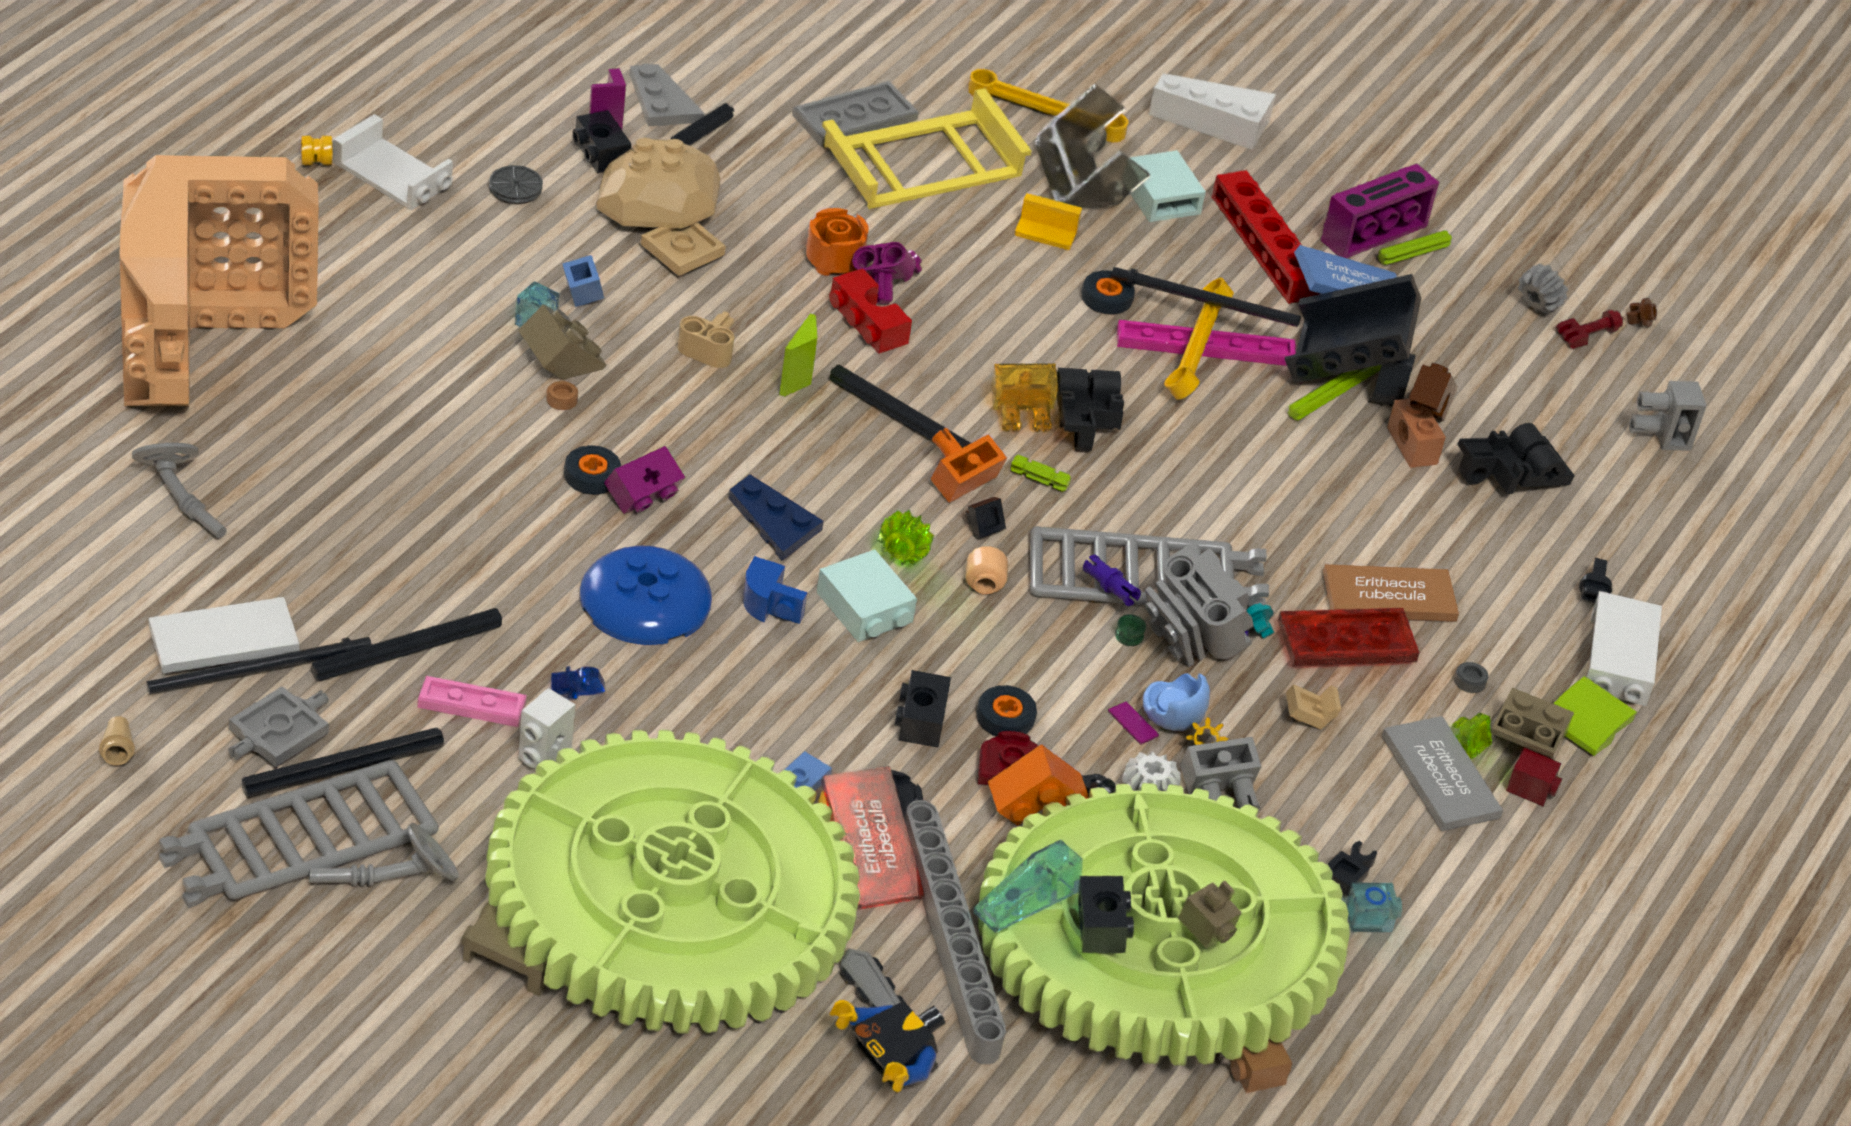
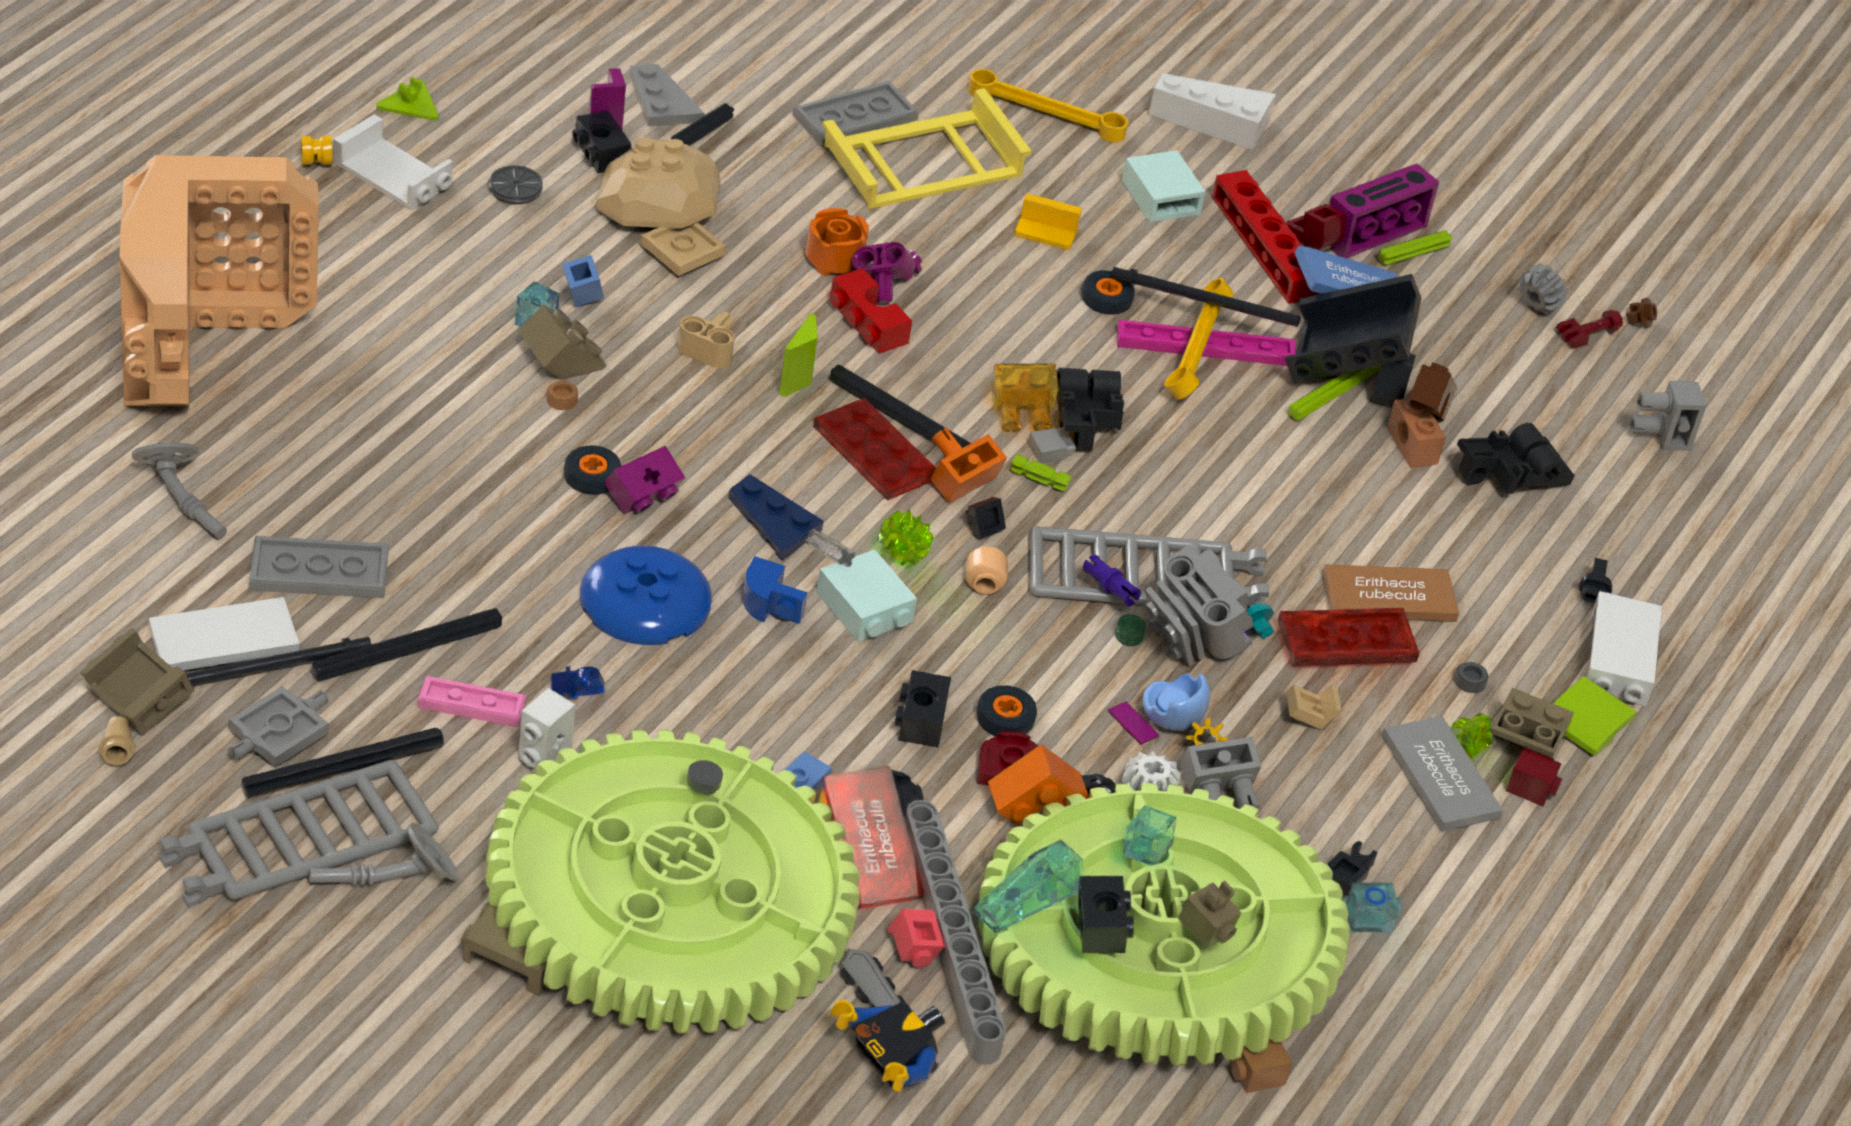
clear smoke windscreen [1035,84,1151,208] -> none
none -> dark tan panel [80,628,194,736]
none -> light grey tile [249,536,389,598]
none -> lime piece [376,77,439,121]
none -> dark grey tile [686,760,723,794]
none -> clear axle [805,529,856,567]
none -> clear red plate [813,398,936,501]
none -> coral brick [887,909,945,968]
none -> light grey piece [1028,428,1076,464]
none -> clear light blue brick [1123,805,1176,866]
none -> dark red brick [1285,204,1346,251]

